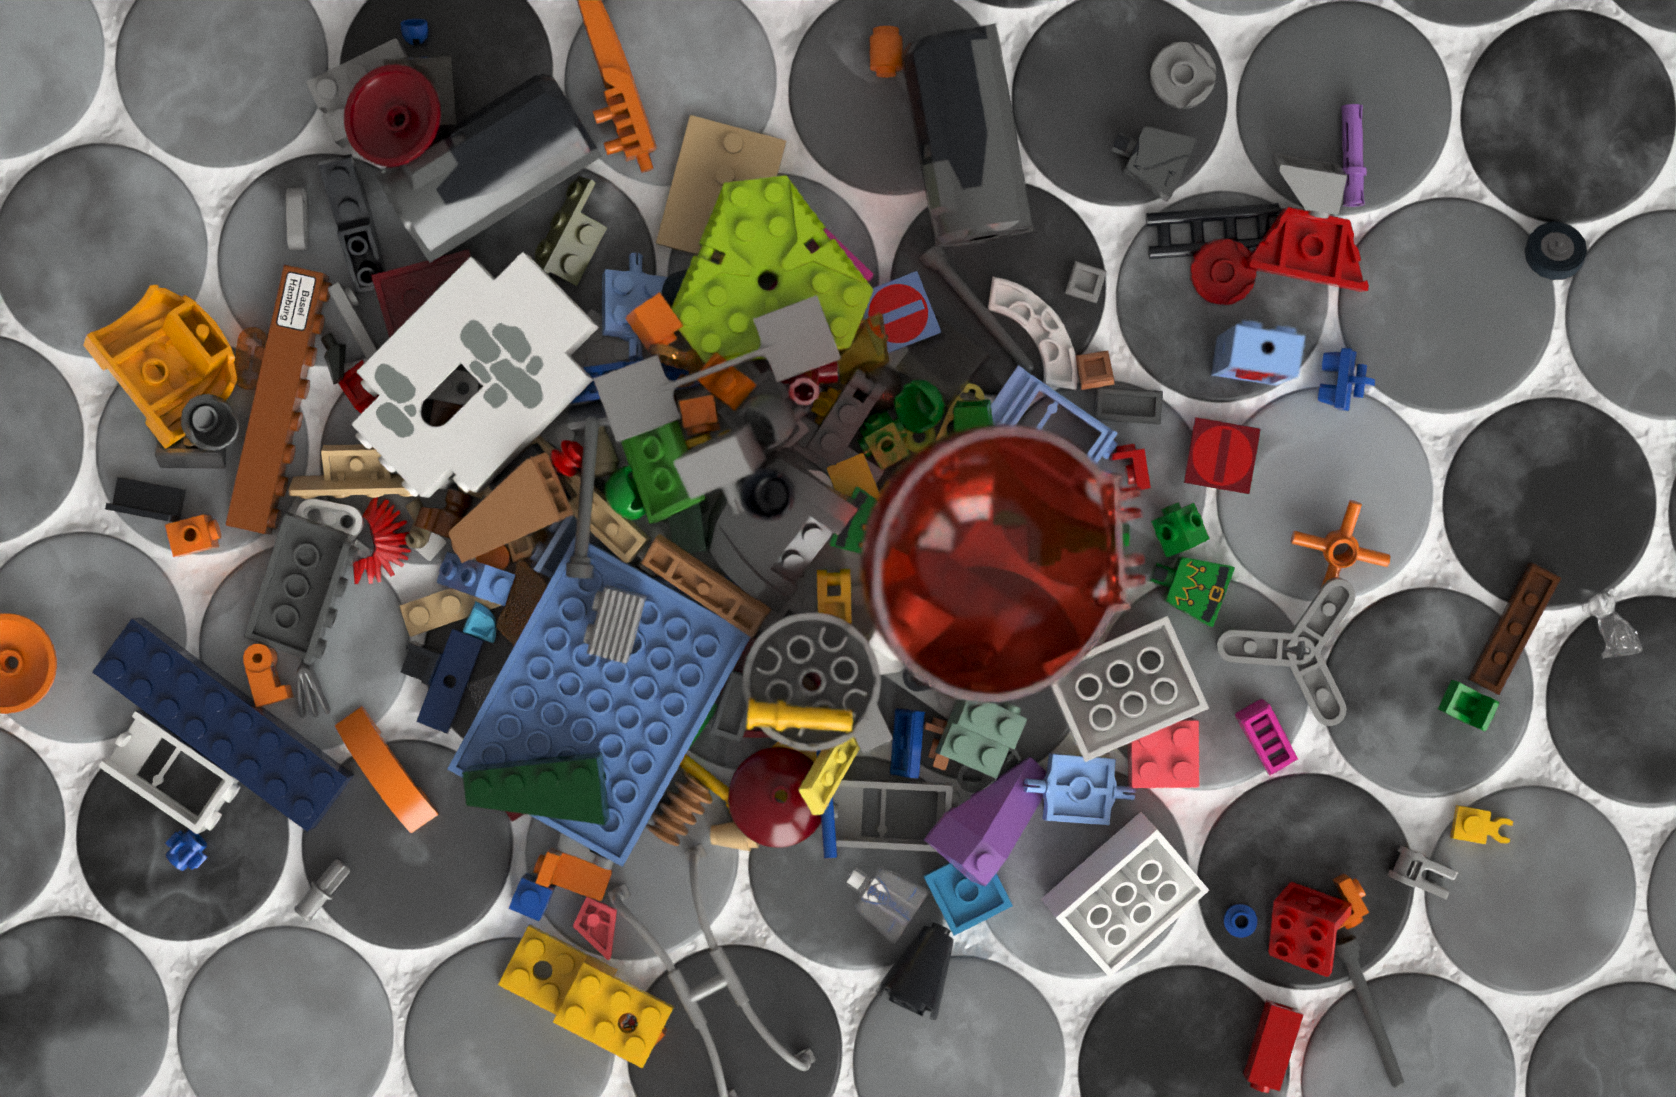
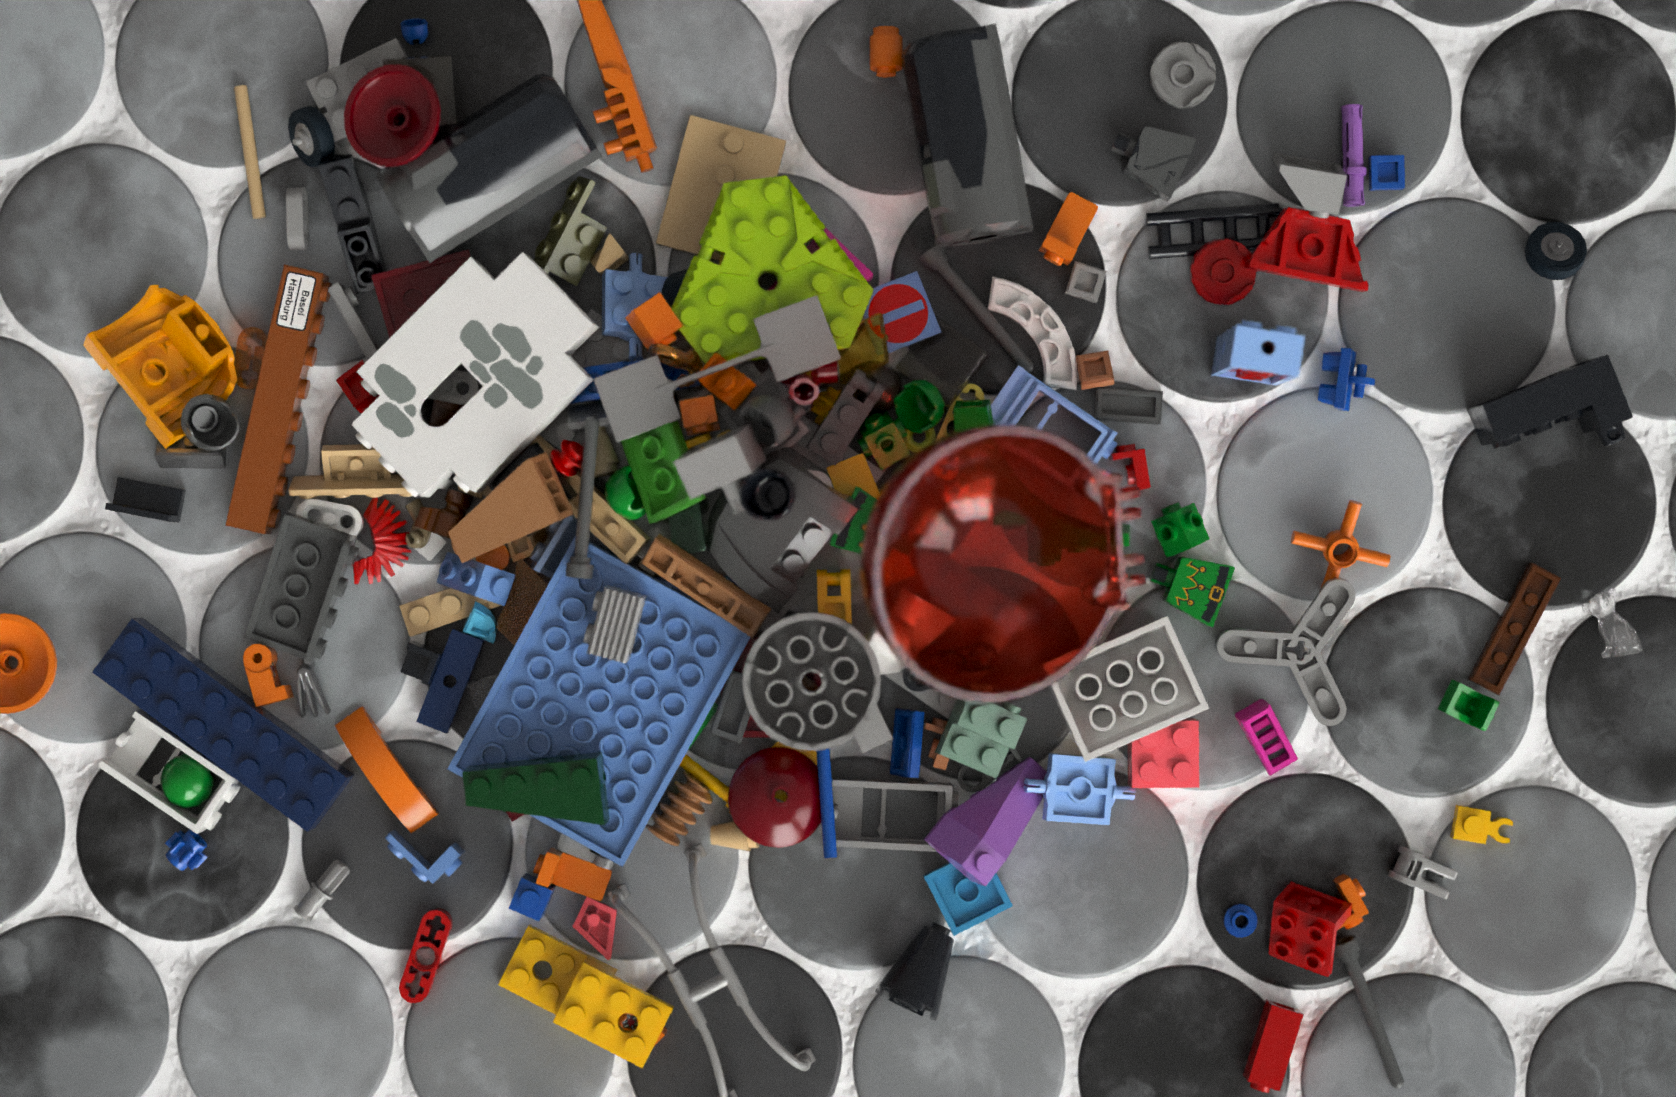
orange brick [165,514,221,557] -> none
pearl dark grey bar [321,333,346,385] -> none
yellow pin [747,698,853,732] -> none
light yellow tile [798,737,860,815] -> none
clear torso [845,866,929,944] -> none
white slope [1041,812,1209,977] -> none
piece [1184,417,1261,494] -> none
none -> green hair [160,754,214,809]
none -> tan bar [234,85,266,219]
none -> black wheel [288,106,335,167]
none -> medium blue bracket [385,830,465,884]
none -> red beam [399,908,453,1003]
none -> tan slope [590,233,629,276]
none -> orange bracket [1039,192,1098,266]
none -> blue plate [1368,155,1405,191]
none -> black hinge [1467,355,1633,449]

